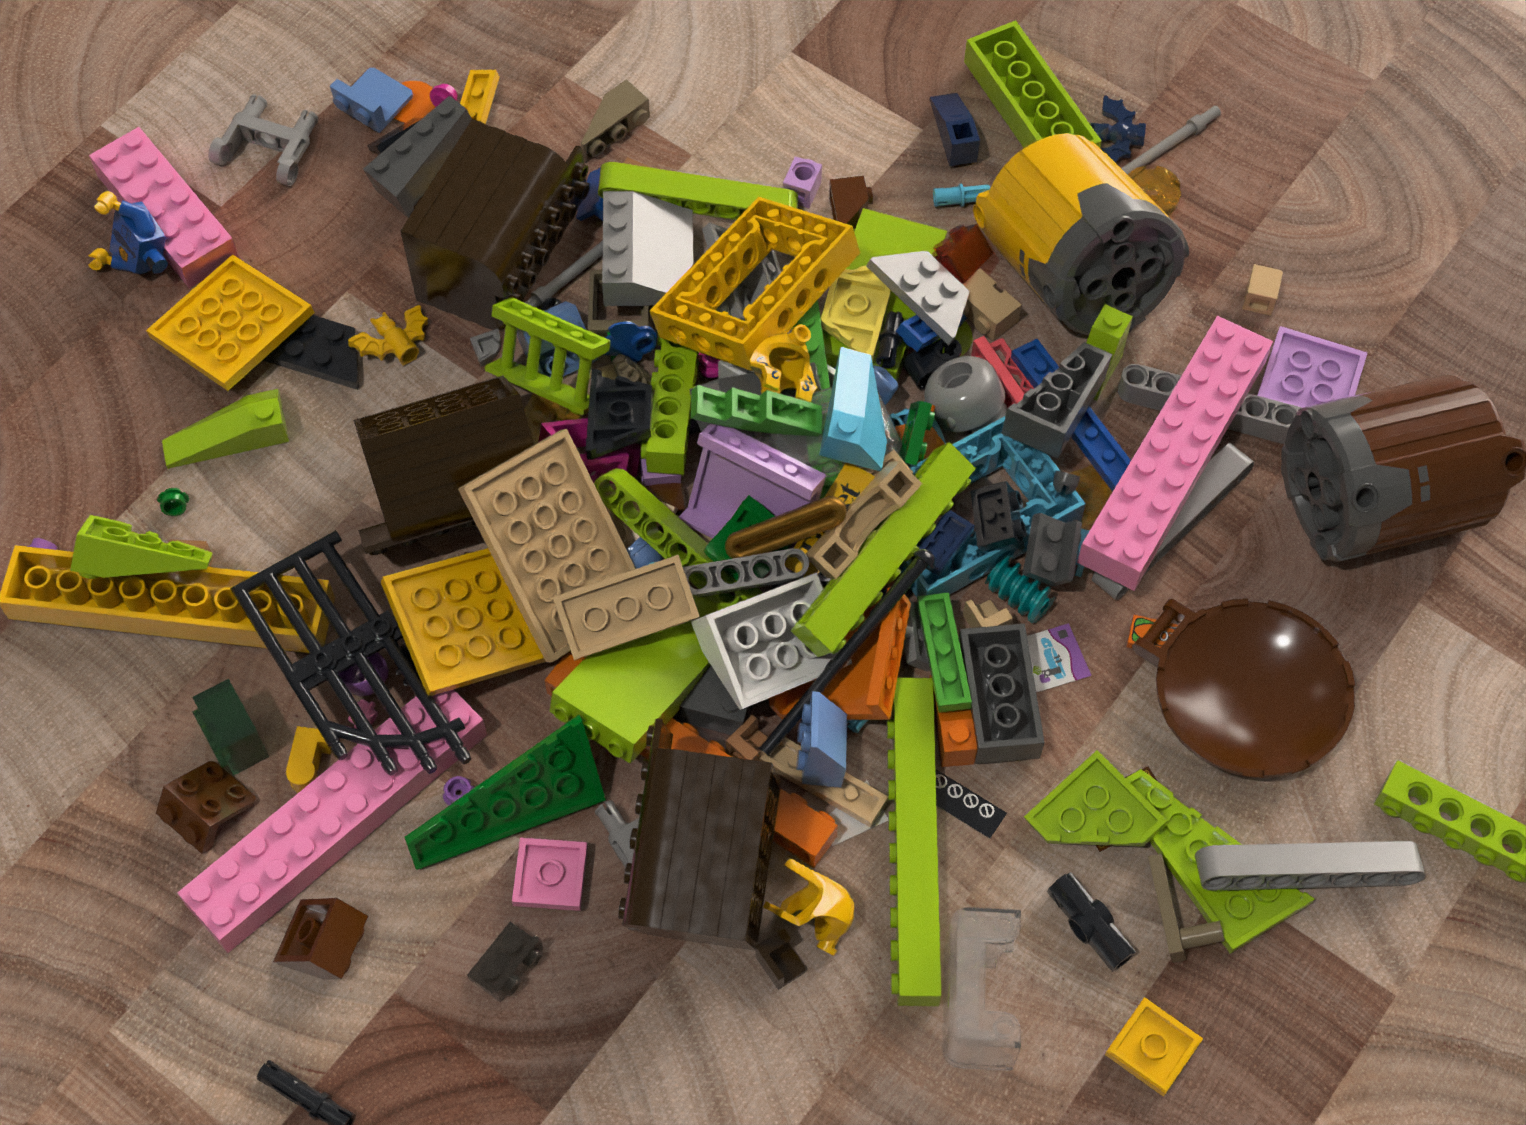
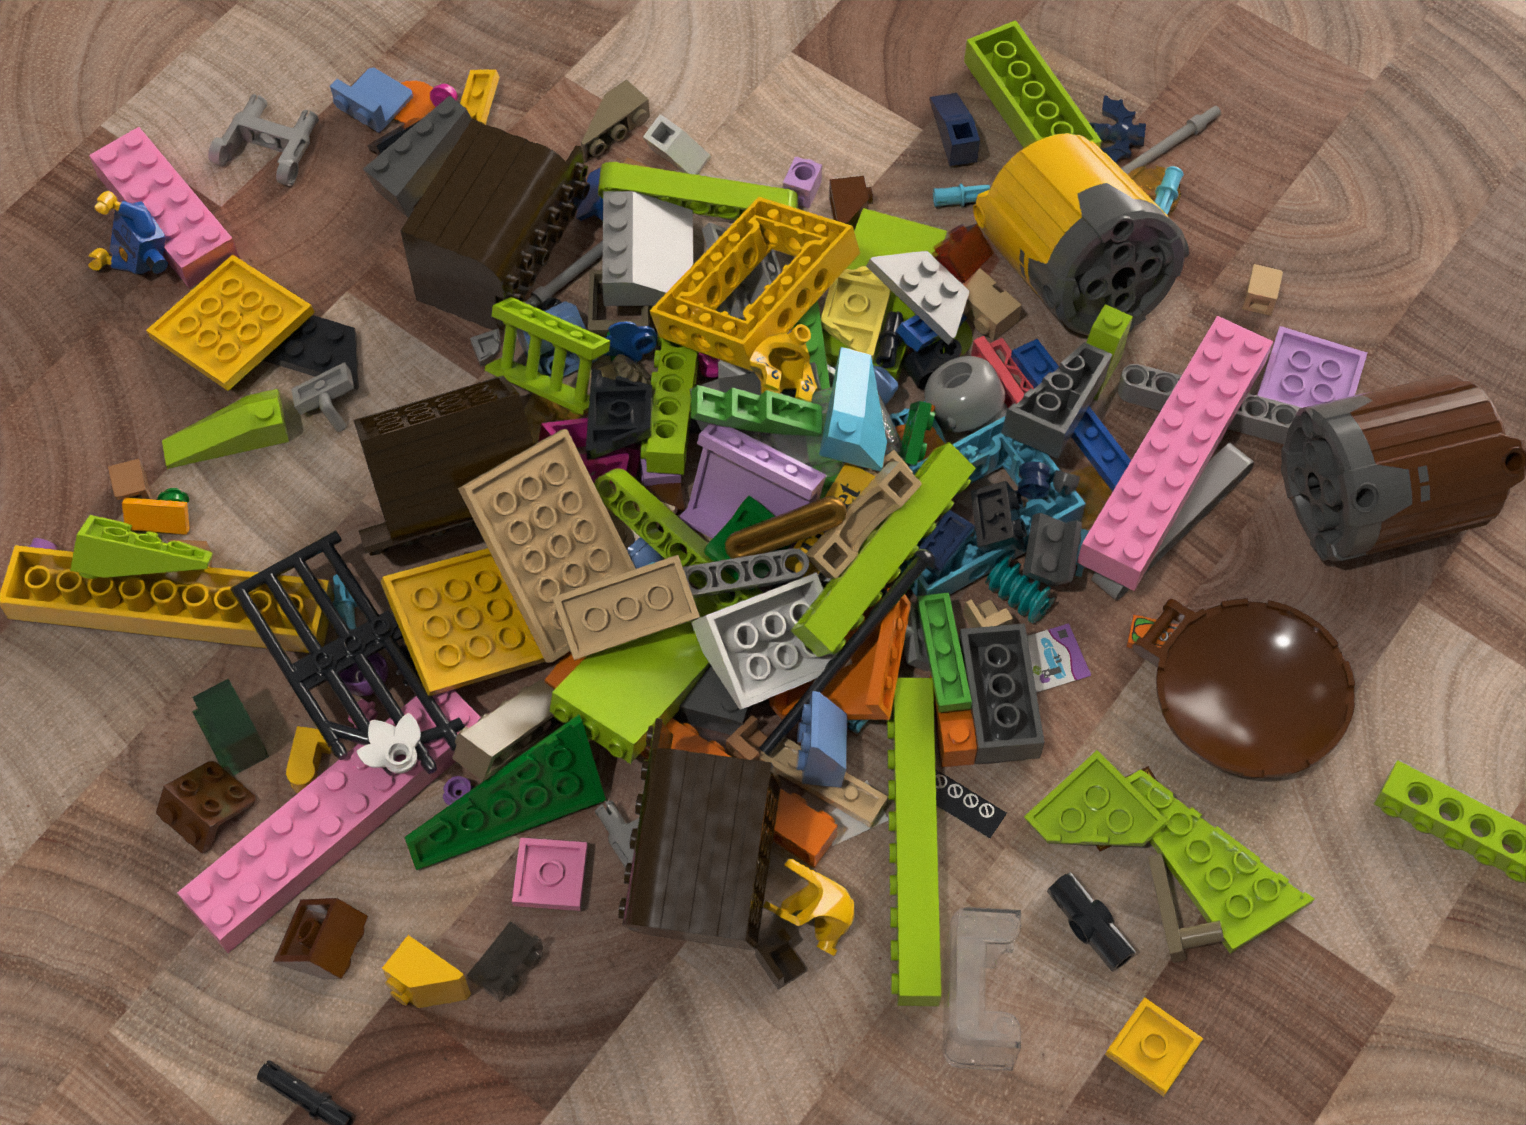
yellow animal [348,305,428,366] -> none
light grey beam [1195,841,1426,890] -> none
none -> medium nougat panel [108,459,151,500]
none -> light orange tile [122,497,190,535]
none -> light grey plate [291,362,354,432]
none -> medium azure axle [332,574,357,631]
none -> white plate [356,713,421,773]
none -> yellow slope [382,935,471,1008]
none -> dark tan brick [452,679,563,781]
none -> white slope [643,114,711,175]
none -> dark blue wheel [1018,461,1051,499]
none -> medium azure axle [1154,166,1184,215]

